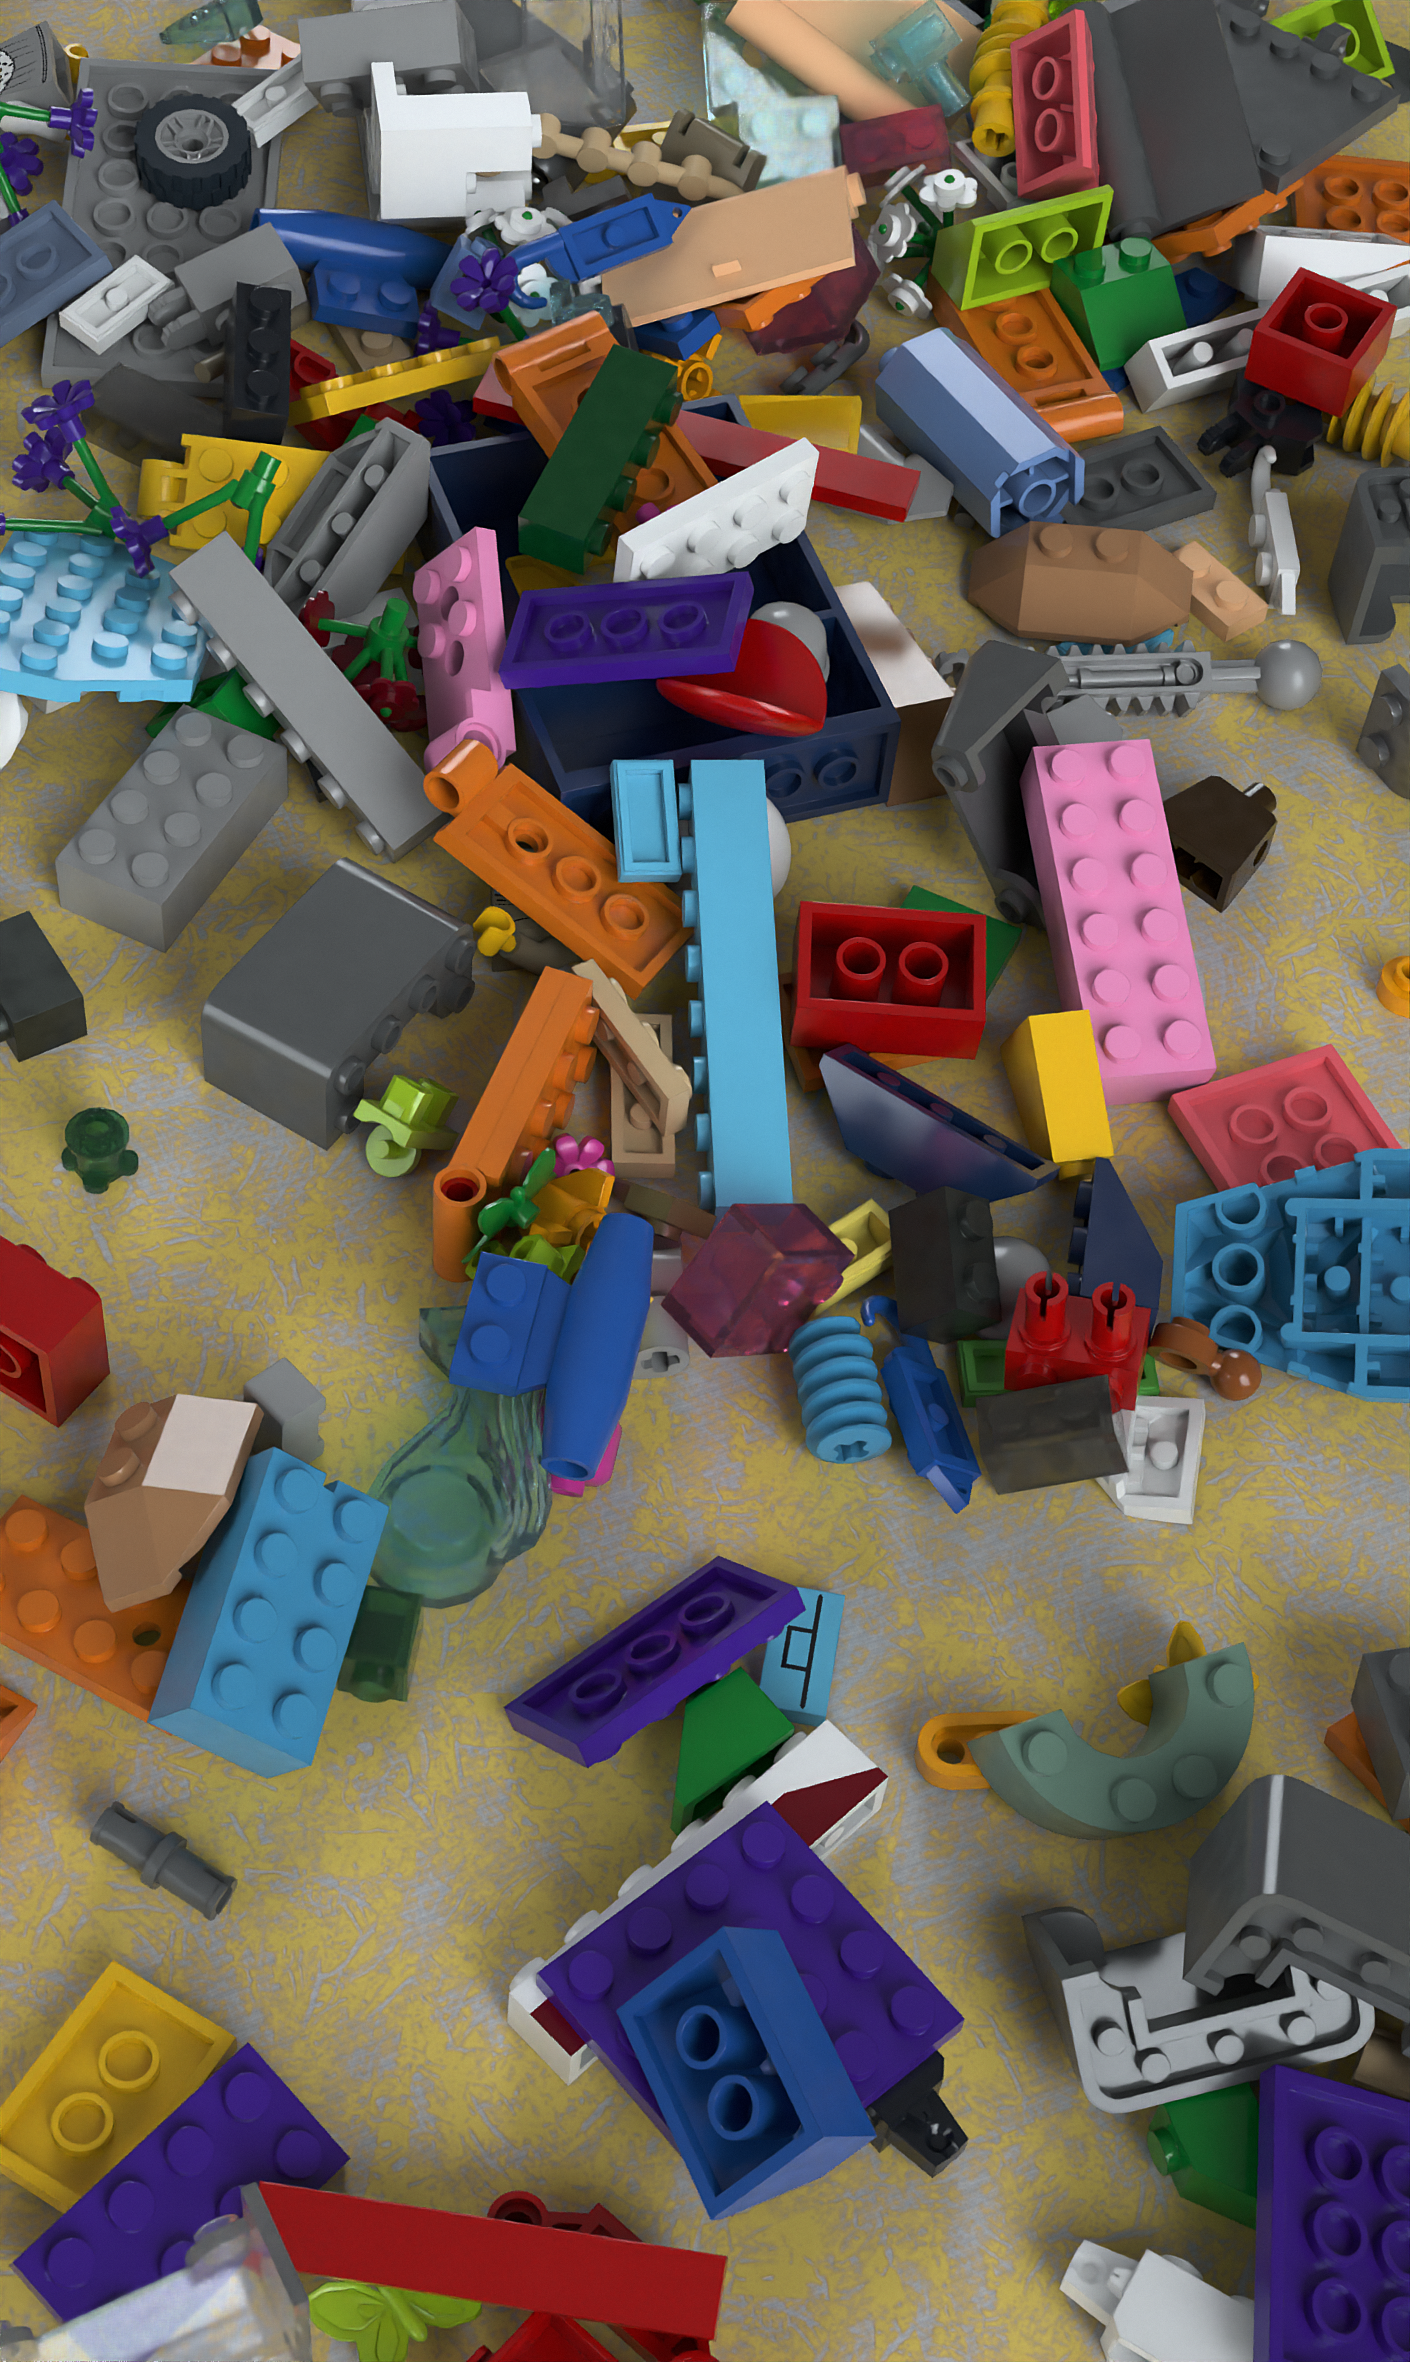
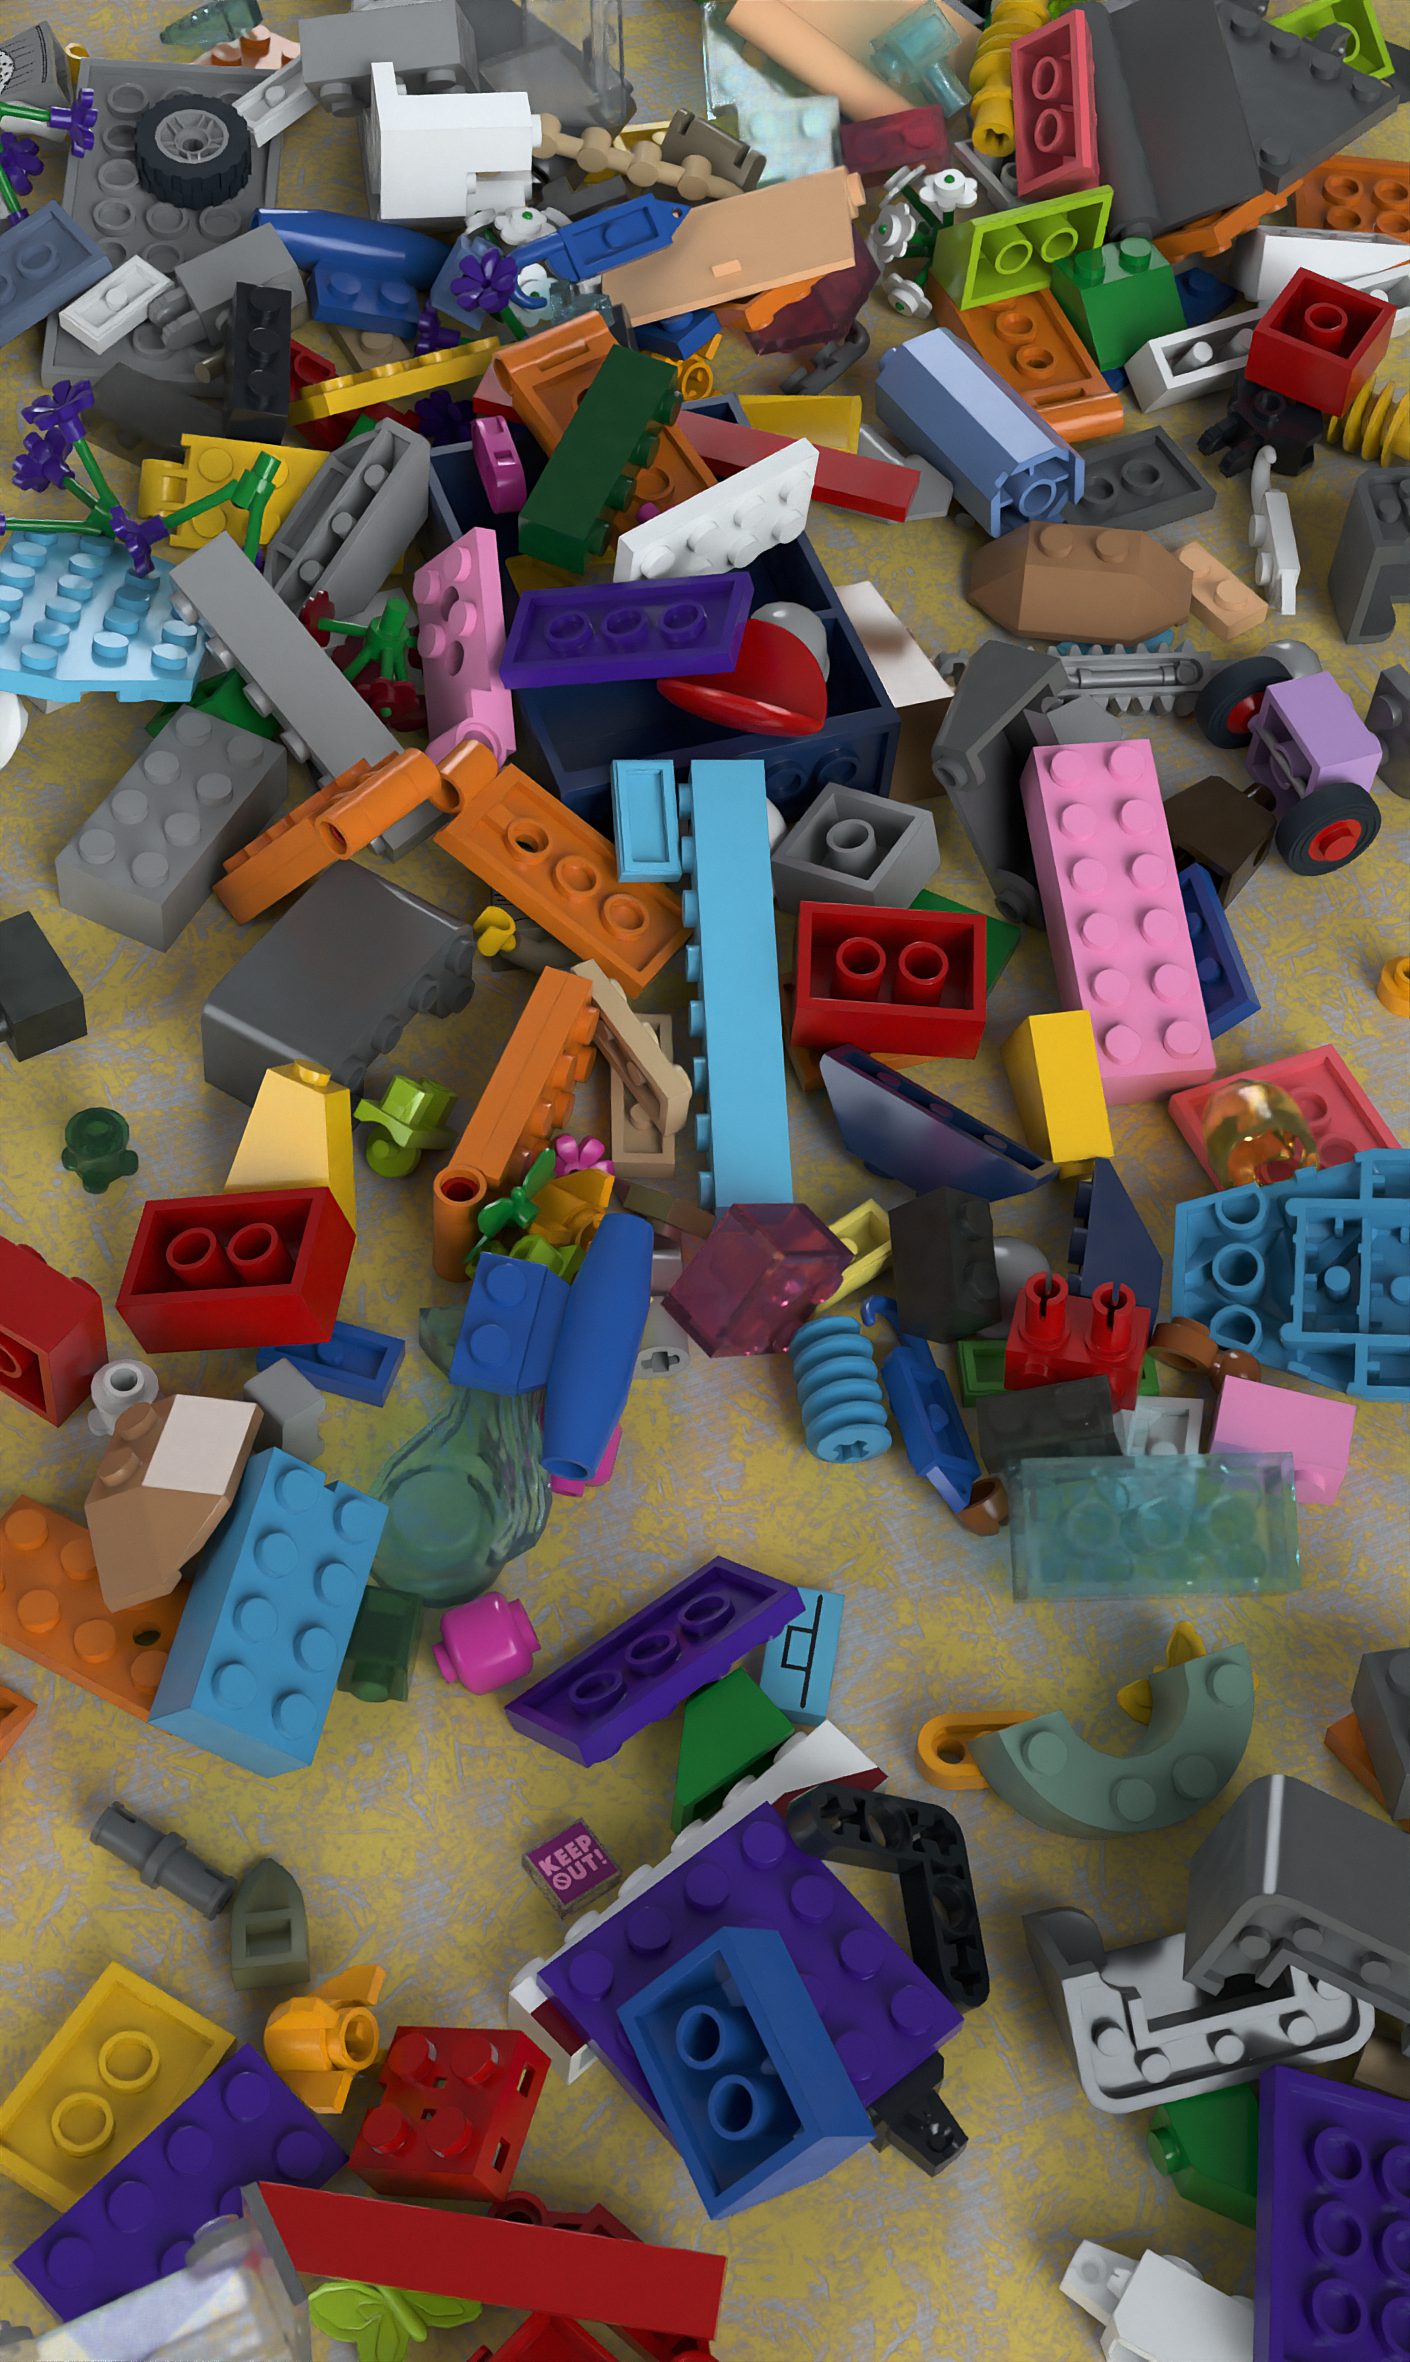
none -> white brick [88,1359,165,1436]
none -> red brick [115,1186,356,1354]
none -> orange hinge [211,748,441,926]
none -> yellow slope [222,1059,358,1257]
none -> olive plate [231,1858,310,1991]
none -> blue plate [256,1320,405,1408]
none -> light orange brick [263,1964,388,2114]
none -> red piece [347,2026,551,2203]
none -> dark pink head [431,1591,541,1696]
none -> dark pink piece [471,415,527,514]
none -> tile [521,1817,624,1921]
none -> light grey brick [770,782,941,916]
none -> black beam [786,1783,990,2015]
none -> dark orange hinge [958,1478,1013,1537]
none -> clear light blue brick [1007,1452,1302,1604]
none -> blue plate [1178,862,1261,1040]
none -> brick [1194,656,1383,876]
none -> clear yellow piece [1202,1078,1321,1190]
none -> bright pink brick [1202,1375,1356,1506]

